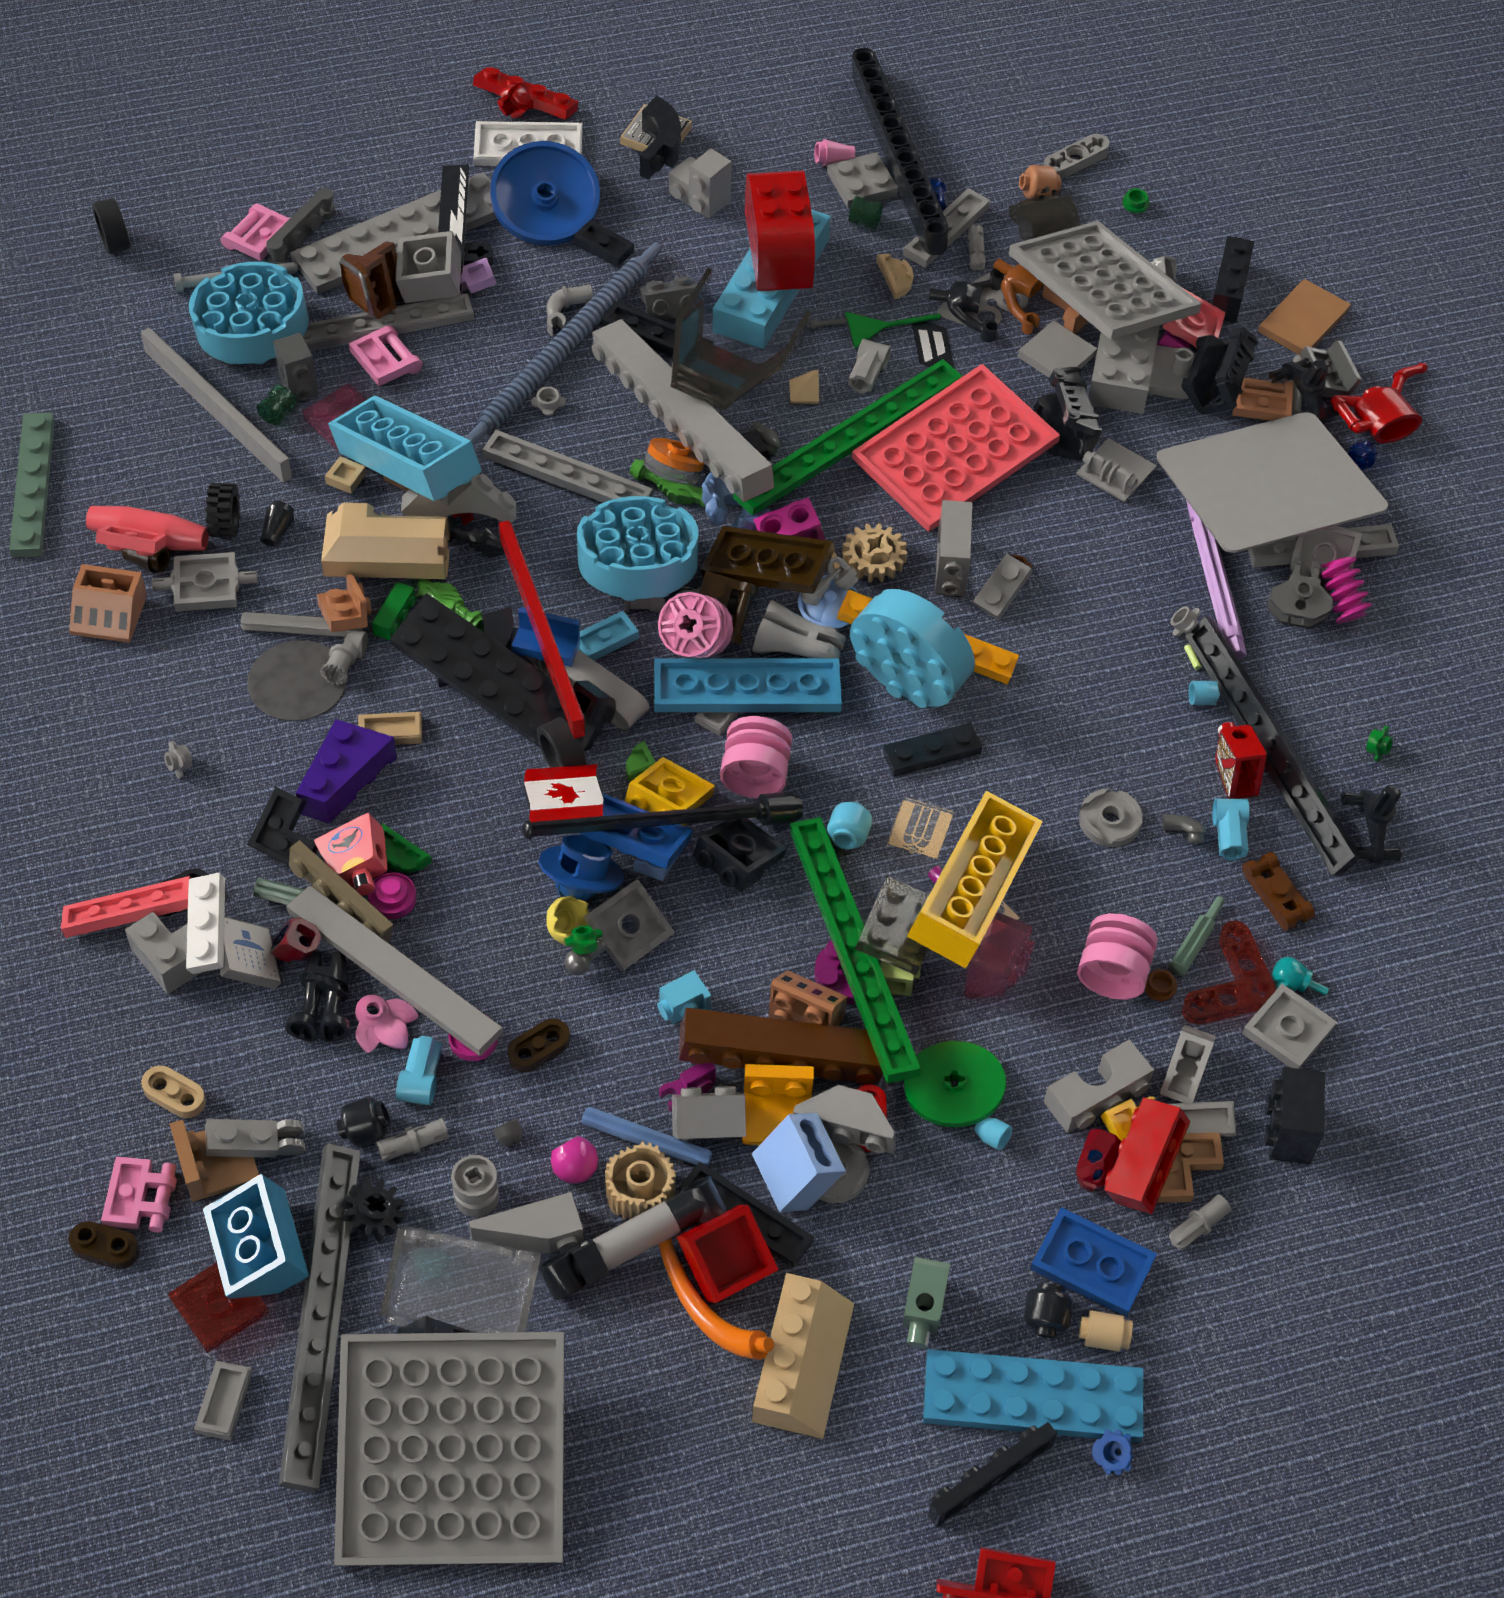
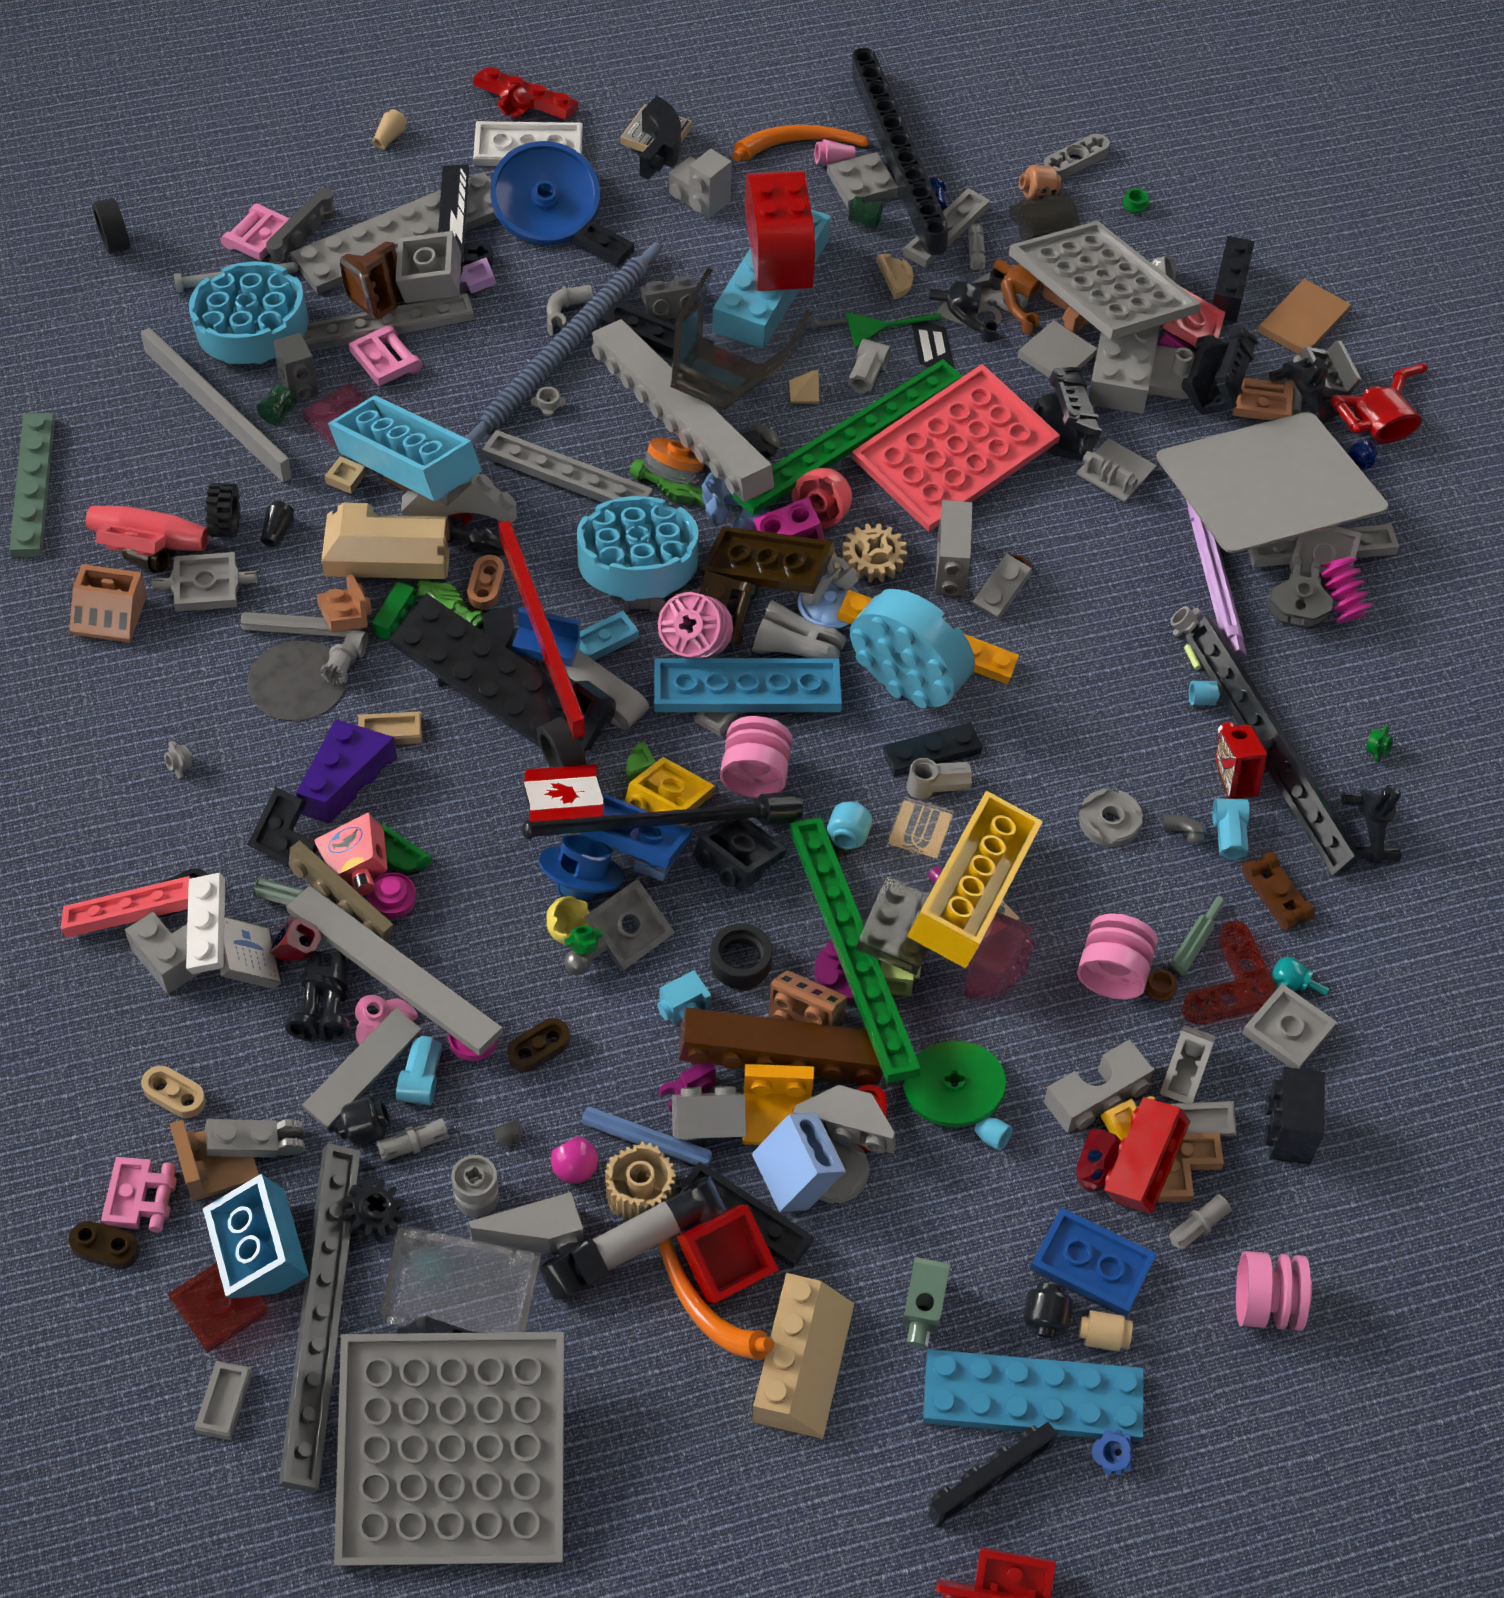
none -> light grey tile [302,1008,421,1130]
none -> tan cone [372,109,408,150]
none -> nougat plate [467,555,505,610]
none -> black tyre [710,923,773,989]
none -> orange animal [732,125,870,162]
none -> coral cylinder [791,468,852,529]
none -> light grey piece [906,758,972,799]
none -> bright pink wheel [1236,1251,1312,1331]

